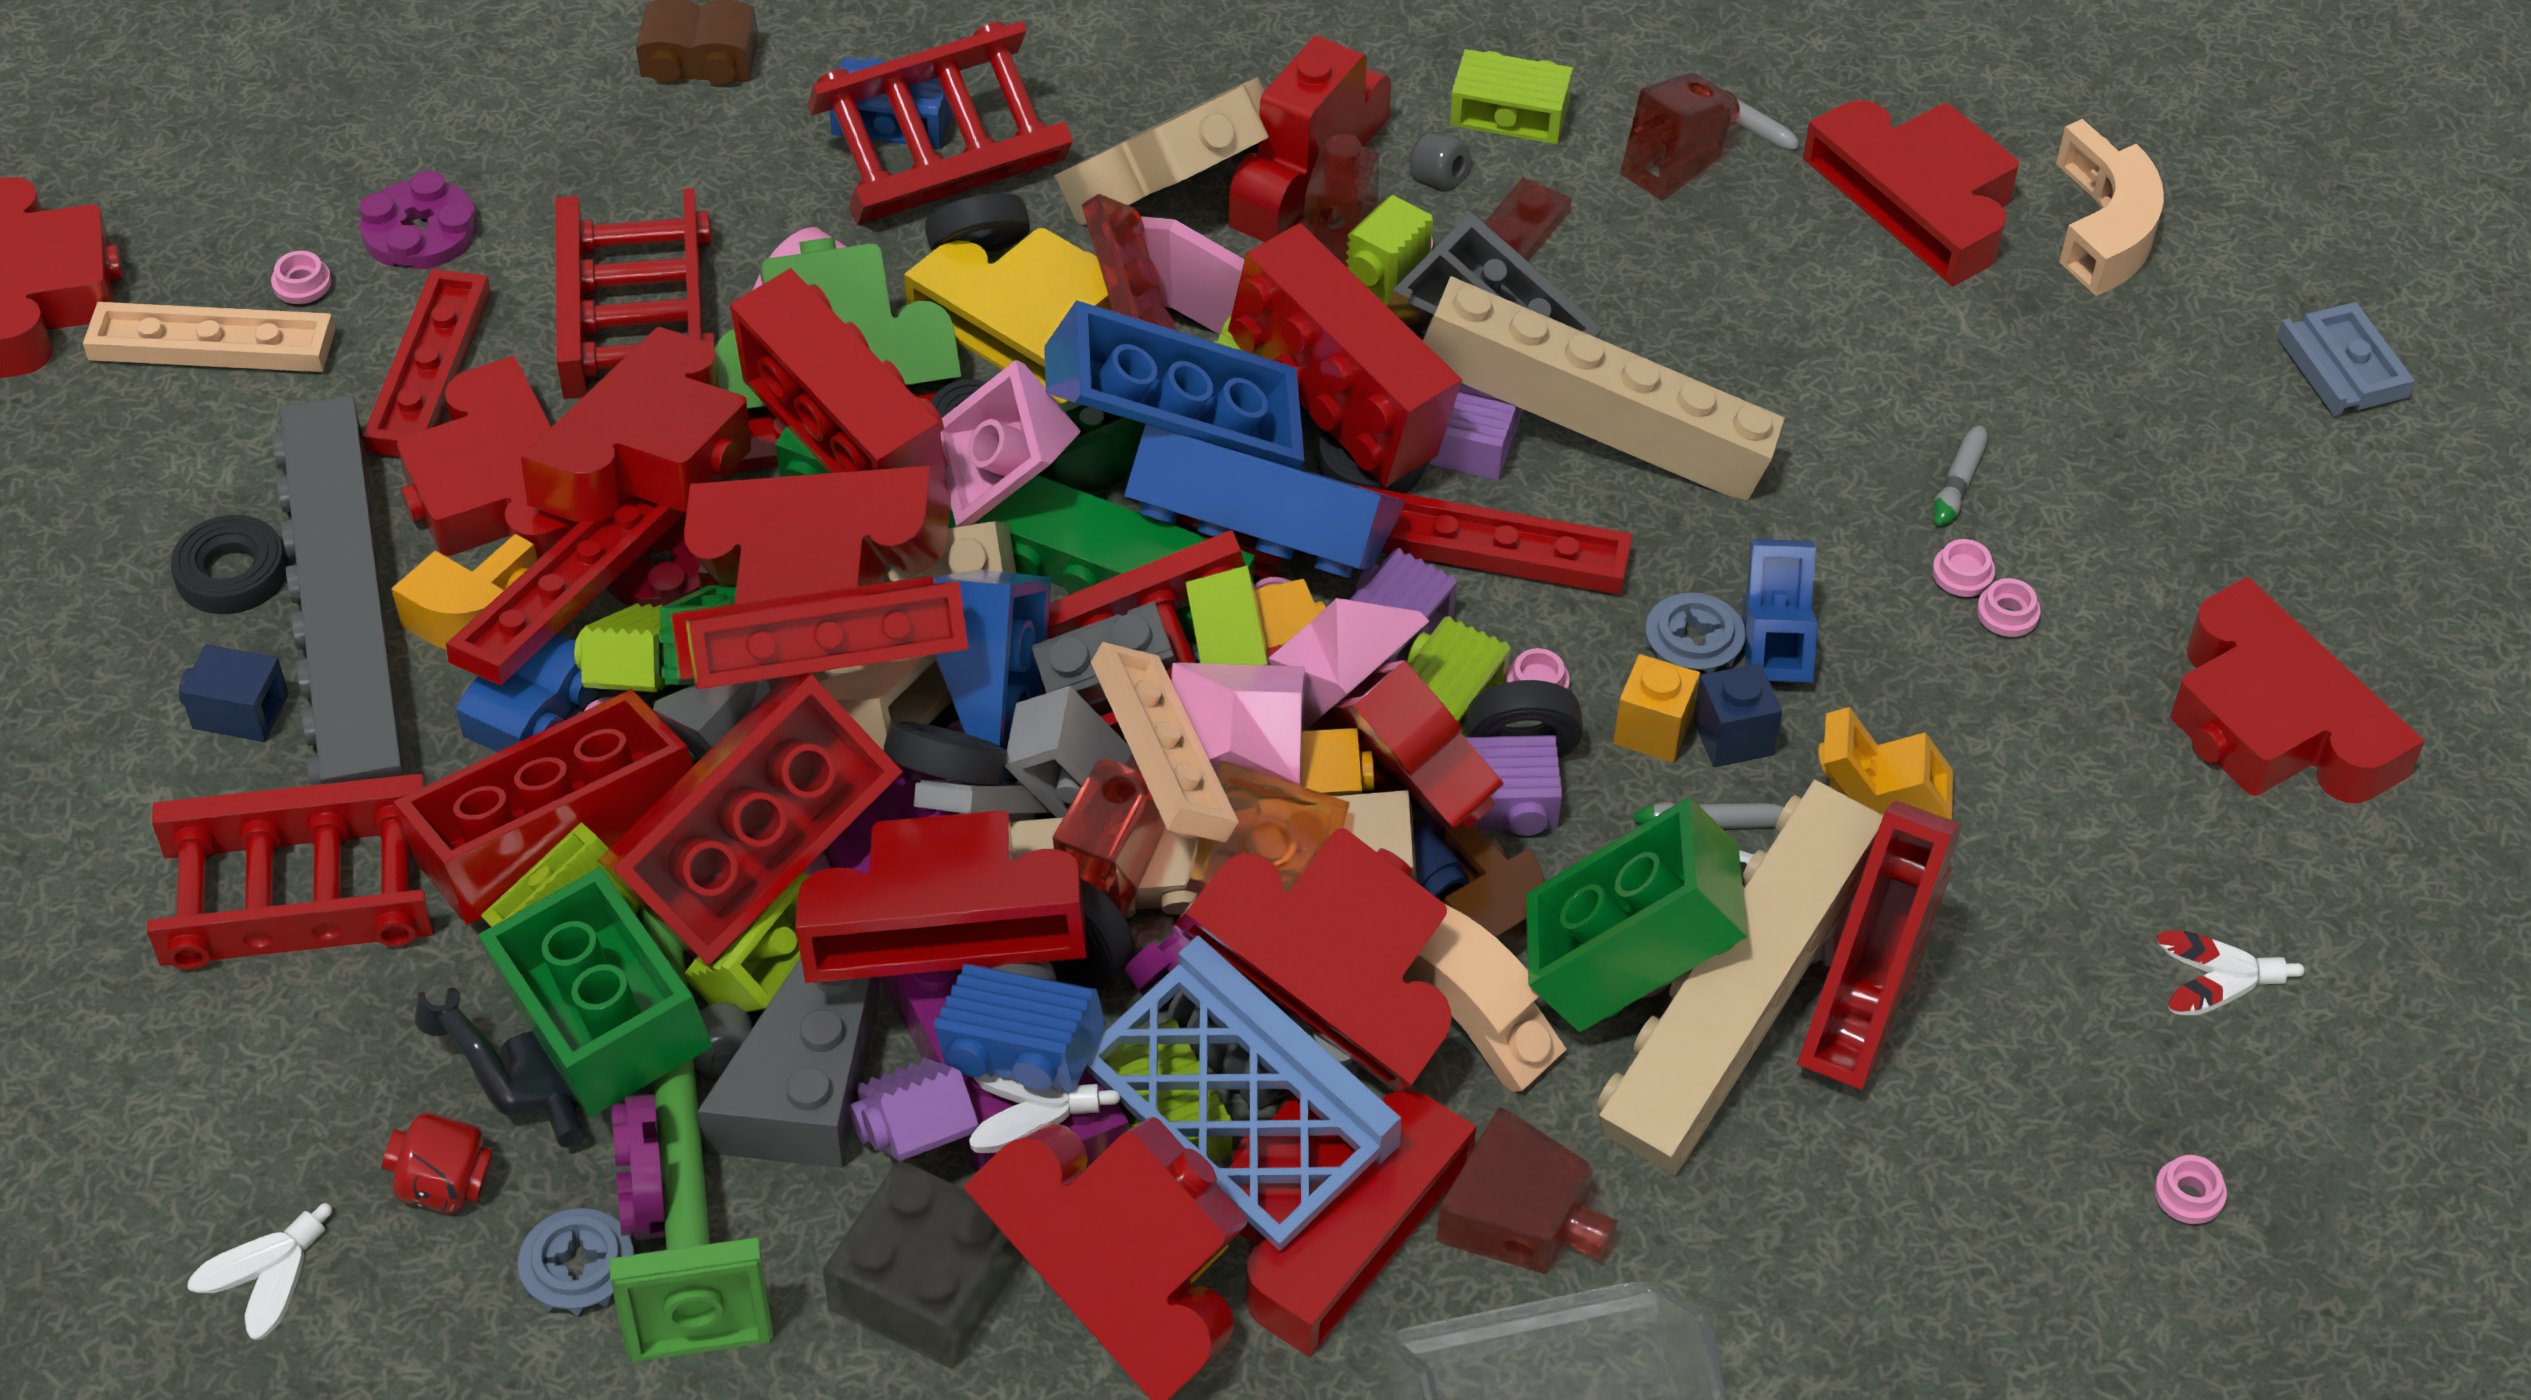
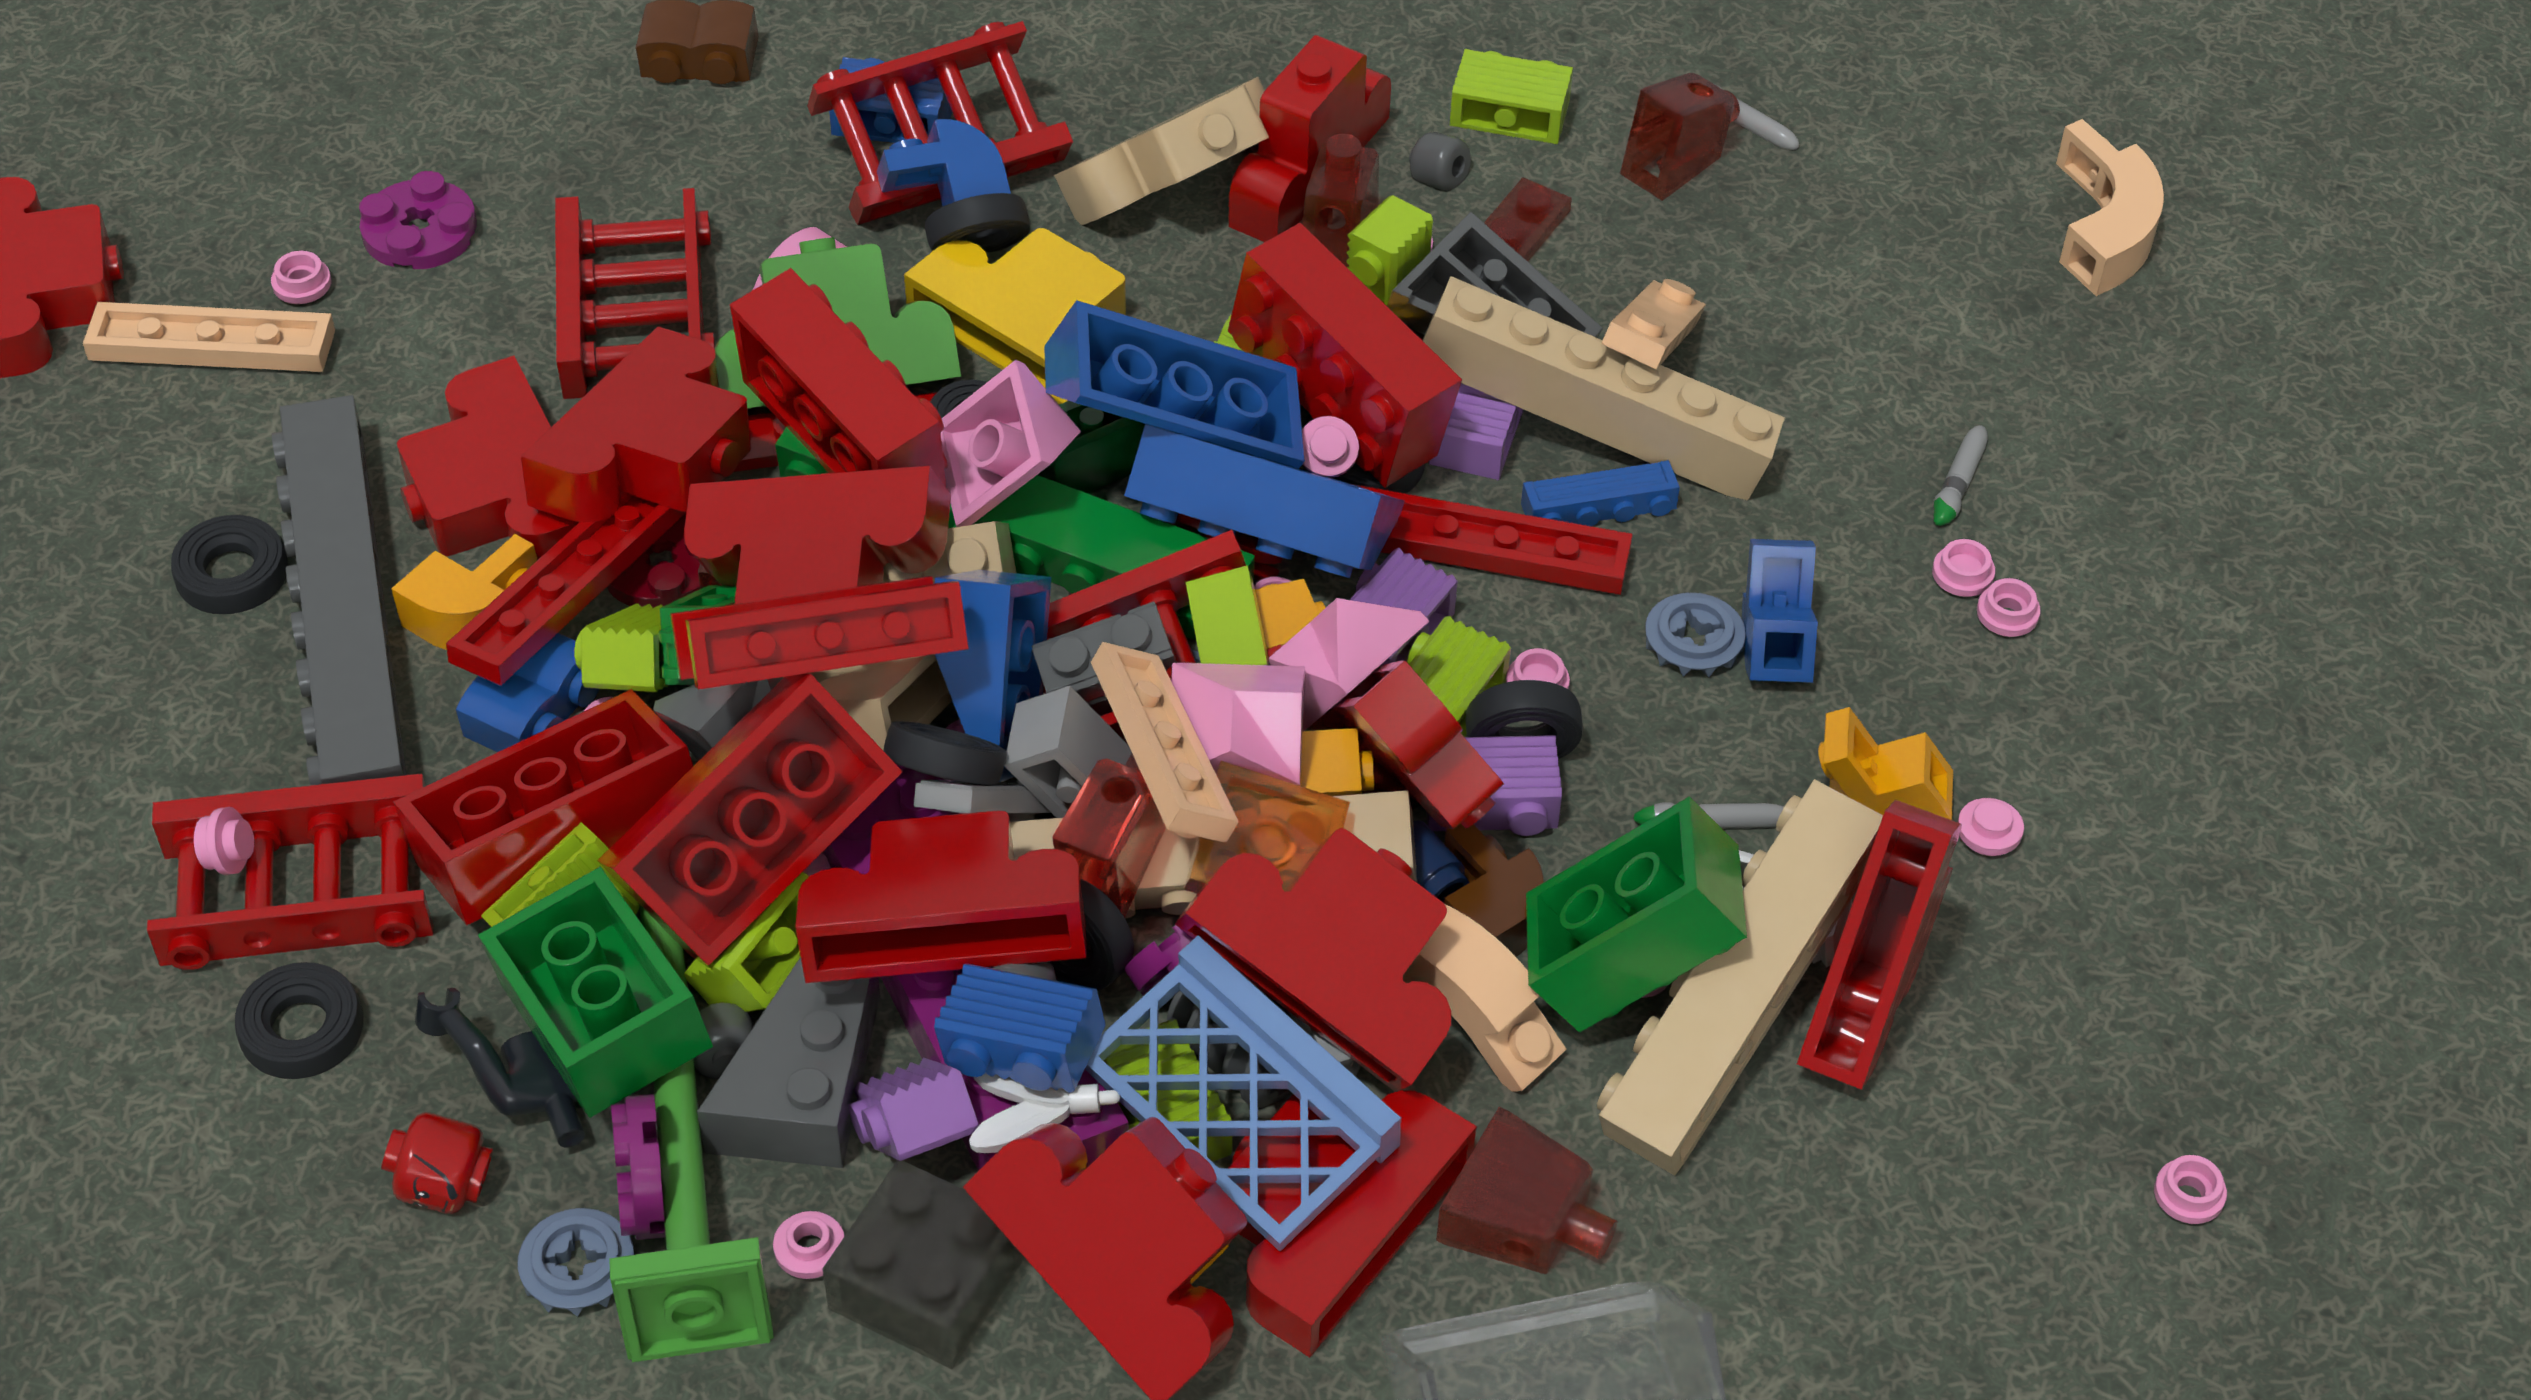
dark blue brick [179,644,289,742] -> none
white piece [188,1203,332,1340] -> none
red plate [362,269,491,457] -> none
clear red plate [1081,194,1176,331] -> none
bright pink slope [1131,216,1245,334] -> none
light orange brick [1613,654,1700,763] -> none
dark blue brick [1692,663,1783,768] -> none
red brick [1803,100,2020,287] -> none
piece [2156,931,2305,1015] -> none
red brick [2170,577,2425,803] -> none
sand blue plate [2277,302,2415,416] -> none
none -> bright pink plate [194,807,254,875]
none -> black tyre [235,962,363,1079]
none -> bright pink plate [773,1211,846,1279]
none -> blue brick [877,119,1011,206]
none -> bright pink plate [1302,416,1359,478]
none -> blue piece [1521,460,1680,526]
none -> light nougat plate [1601,279,1706,369]
none -> bright pink plate [1958,798,2024,856]

